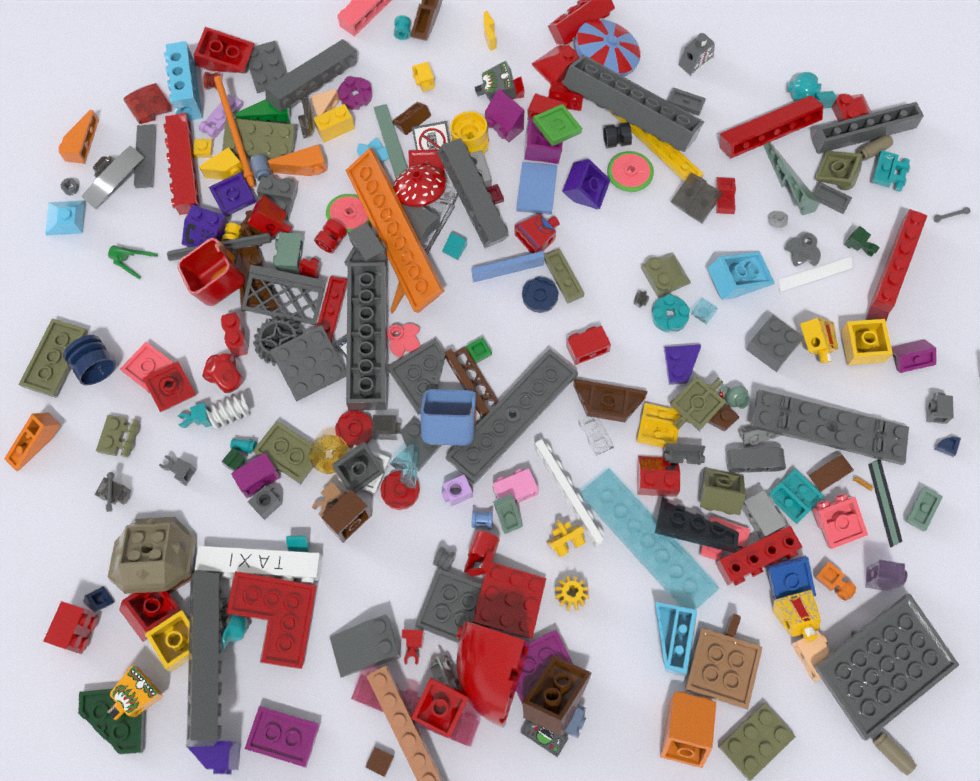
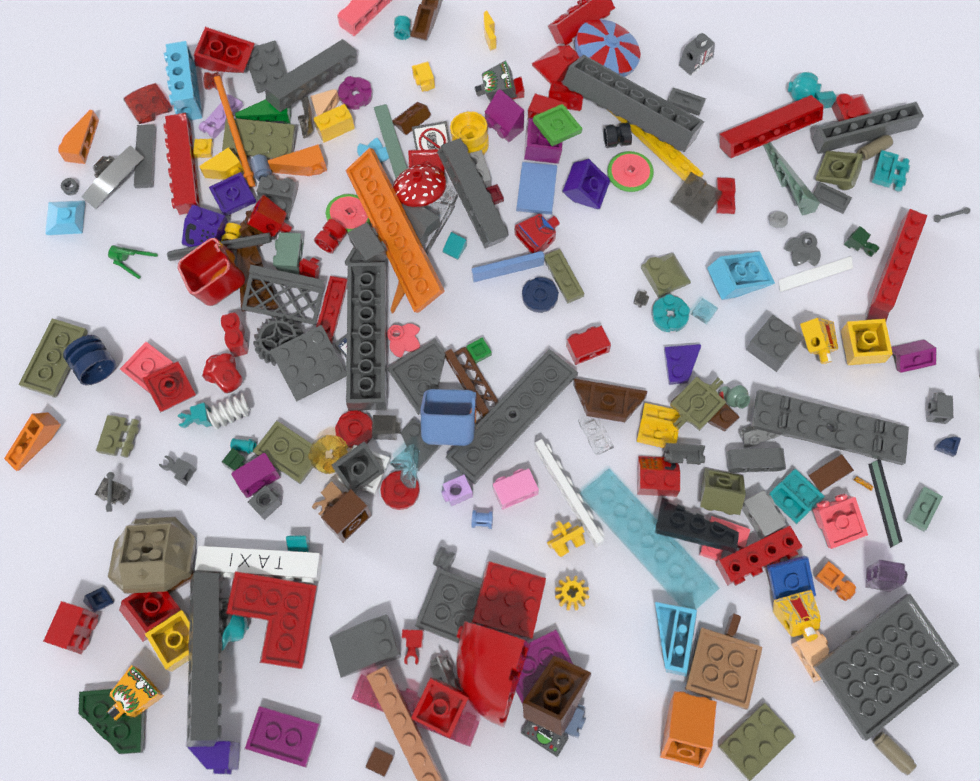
red piece [464,531,500,576] -> none
sand green plate [493,494,523,534] -> none

